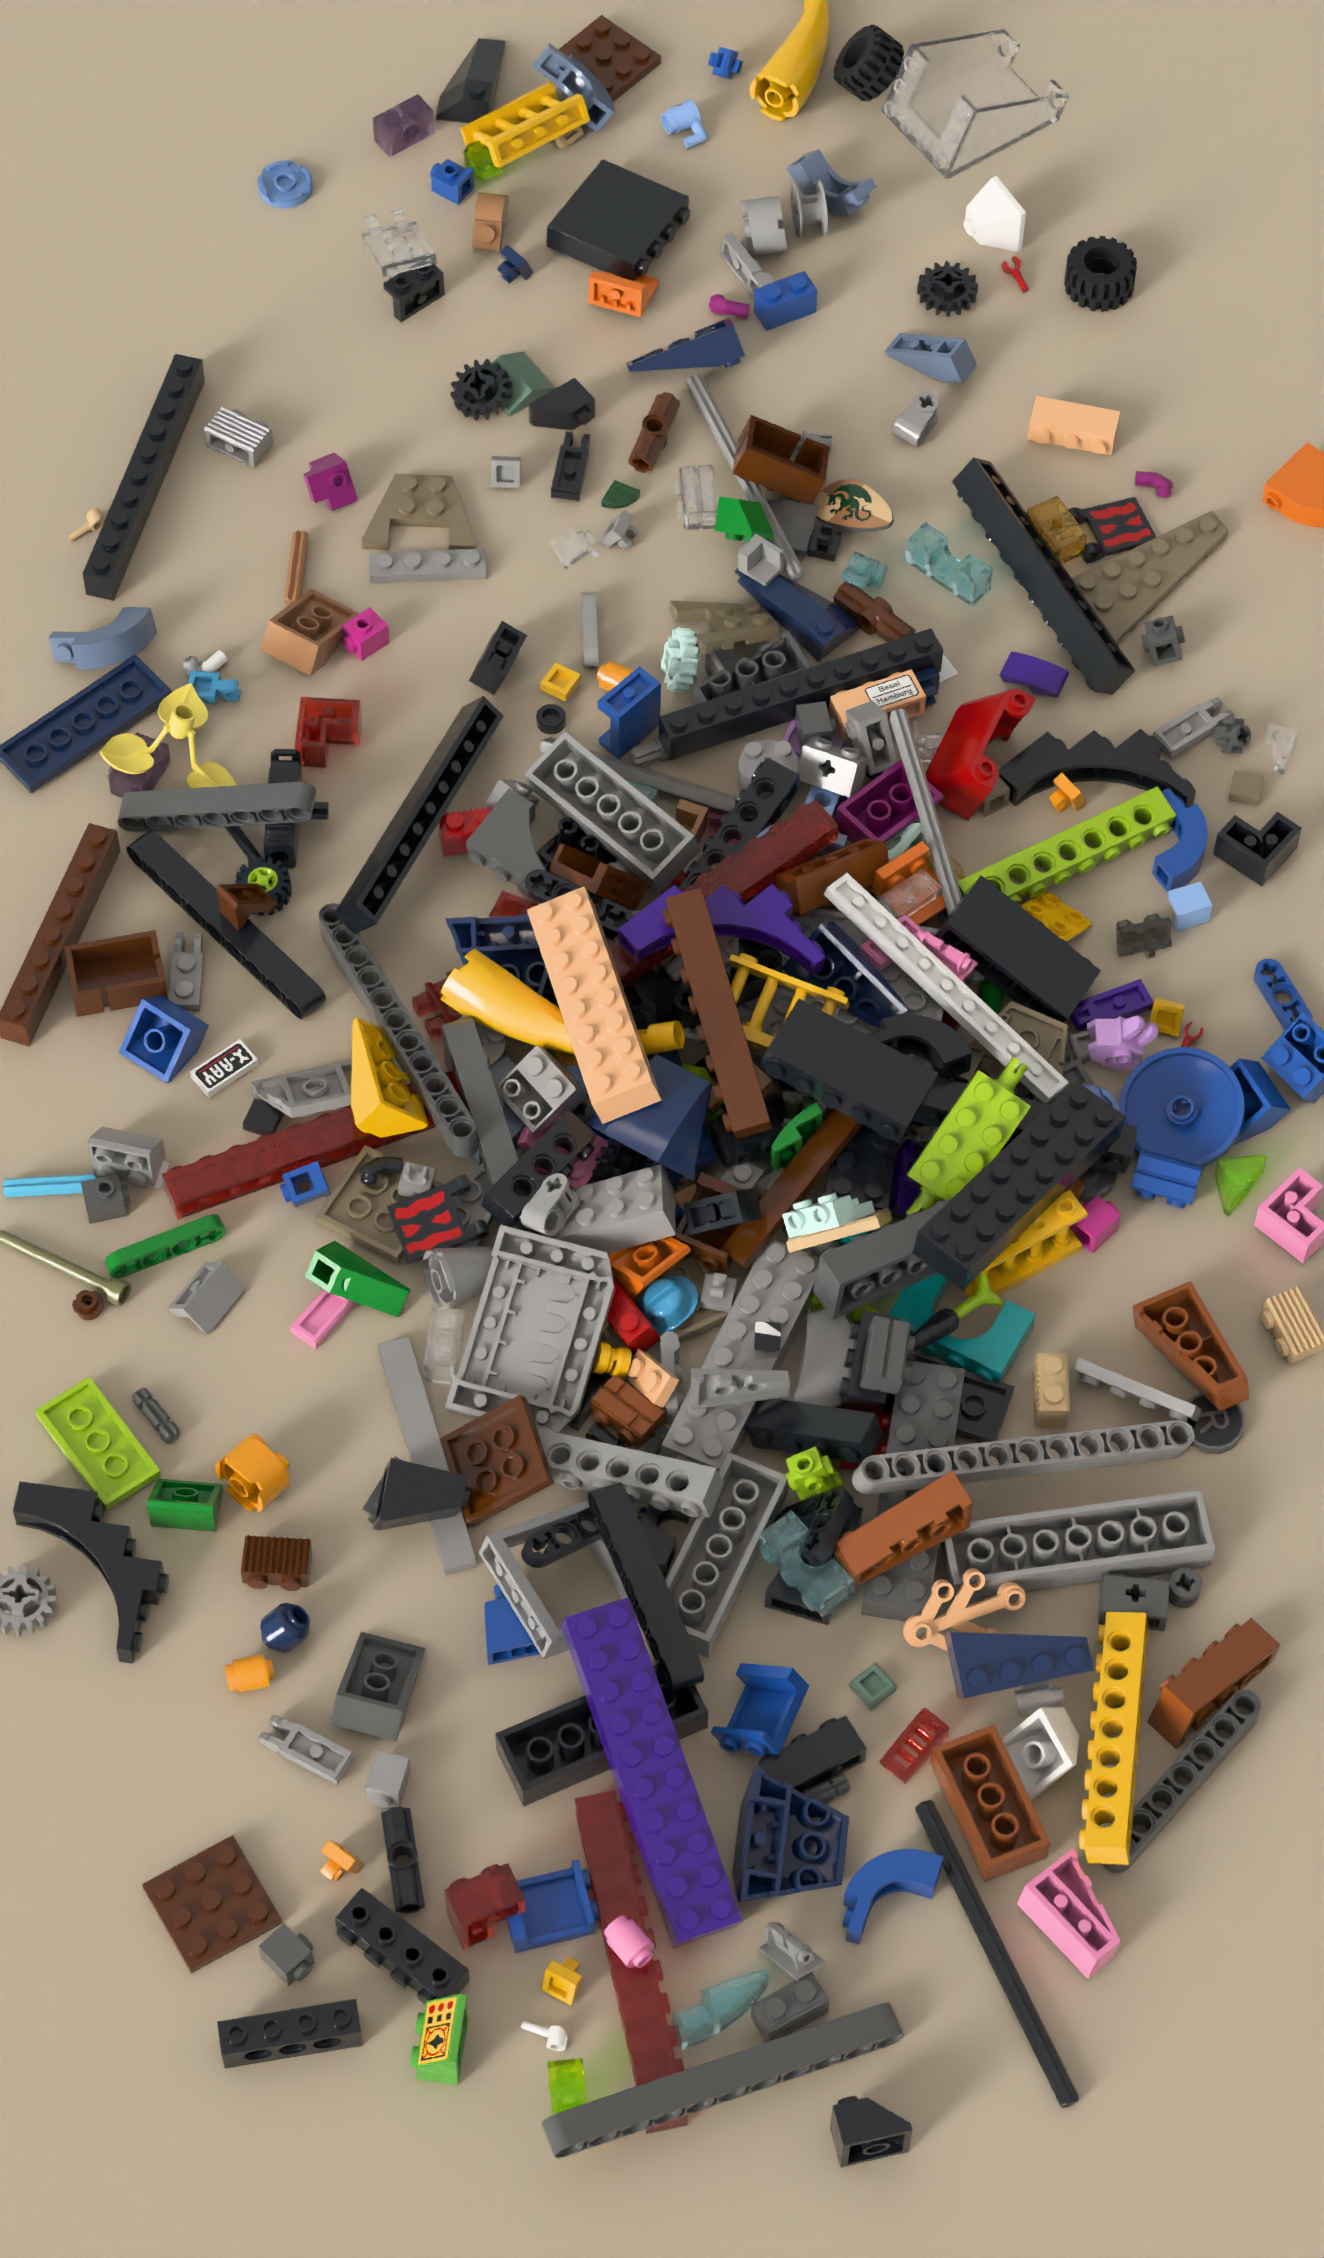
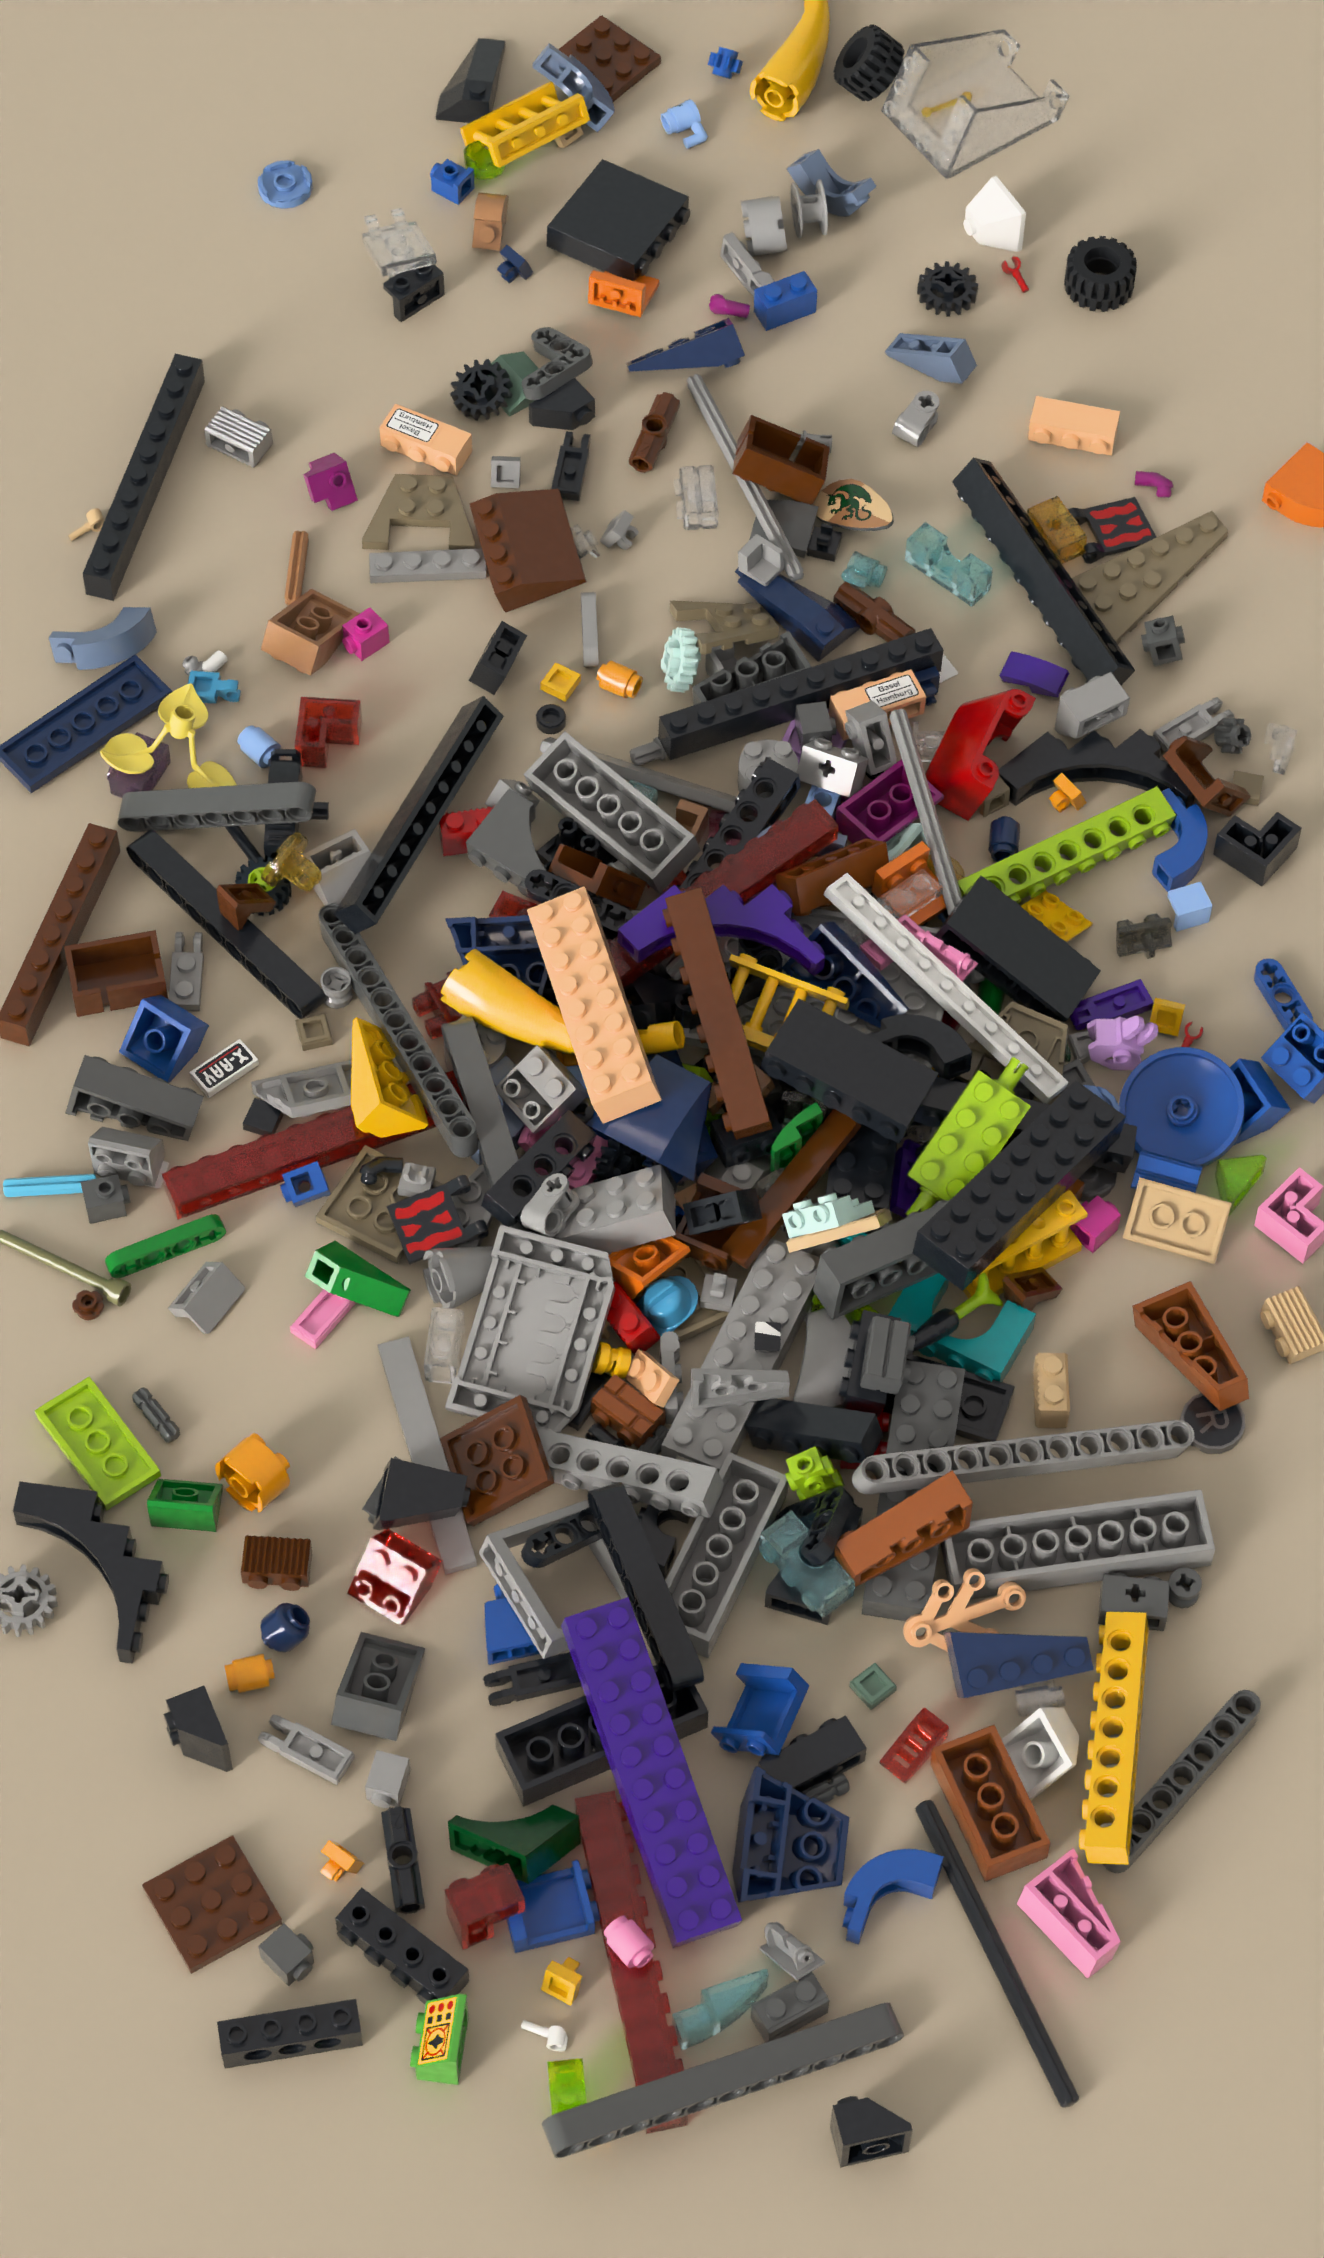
clear purple brick [373,94,435,157] -> none
blue panel [598,666,661,759] -> none
clear green tile [602,480,640,509] -> none
green slope [714,496,774,542] -> none
light grey plate [1074,1357,1202,1422] -> none
dark orange wedge [1147,1618,1280,1749] -> none
none -> dark grey wedge [65,1055,204,1141]
none -> black slope [163,1685,233,1772]
none -> light blue brick [237,725,281,768]
none -> clear yellow tile [261,832,322,891]
none -> dark tan tile [295,1014,333,1051]
none -> light grey slope [302,829,371,905]
none -> light grey wheel [320,966,353,1009]
none -> clear red slope [347,1529,443,1626]
none -> light nougat brick [379,403,472,476]
none -> dark green arch [448,1804,581,1884]
none -> reddish brown slope [469,489,587,613]
none -> black hinge [483,1652,581,1706]
none -> dark grey beam [521,327,593,400]
none -> clear yellow hinge [922,91,972,117]
none -> dark blue brick [988,816,1020,862]
none -> reddish brown slope [1003,1267,1062,1311]
none -> light grey slope [1055,672,1130,739]
none -> tan tile [1123,1177,1232,1264]
none -> reddish brown panel [1163,735,1251,817]

